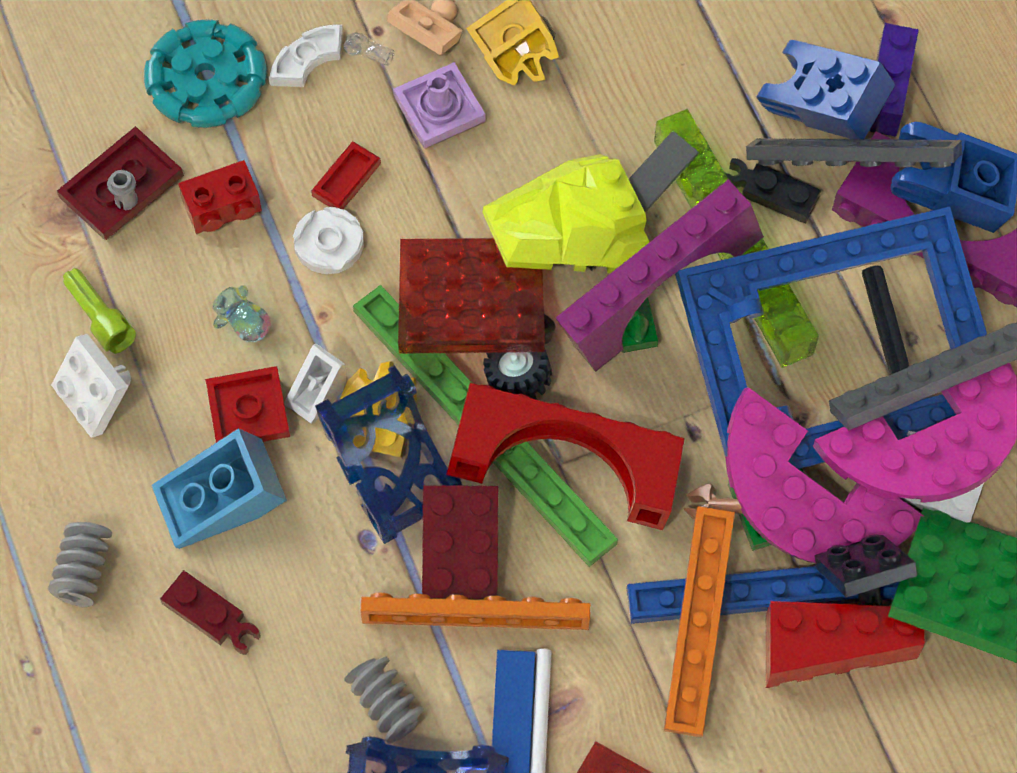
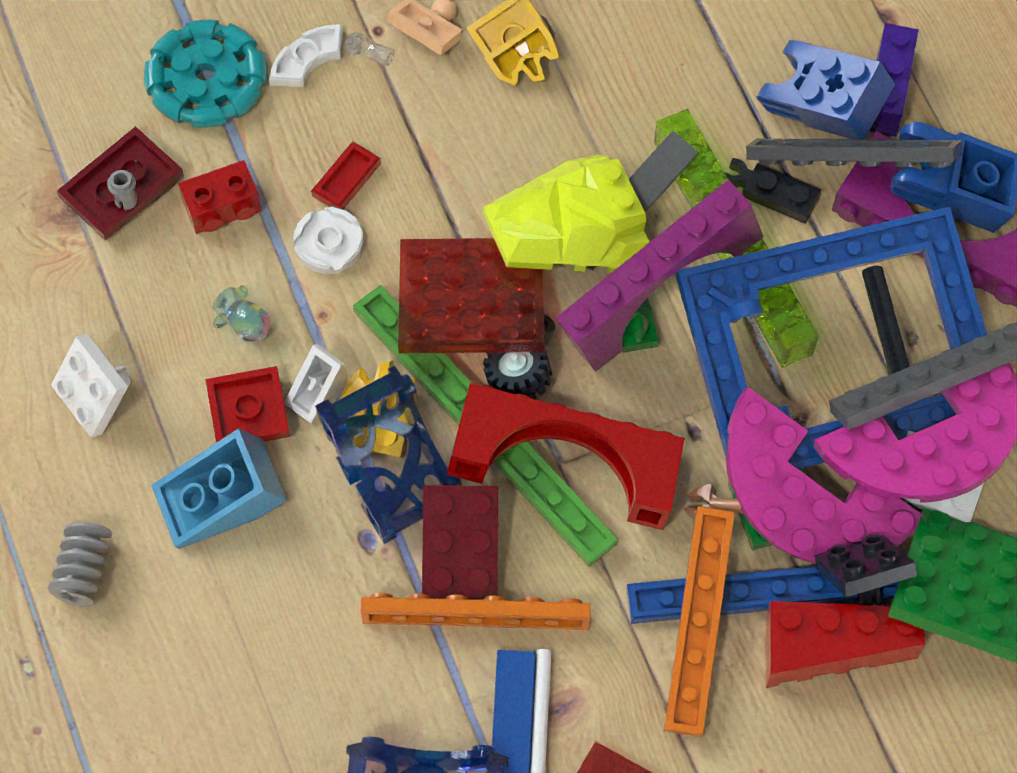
lime piece [63,268,136,354] -> none
dark red plate [160,570,261,655] -> none
light grey piece [344,657,424,744] -> none
lavender plate [393,62,486,149] -> none

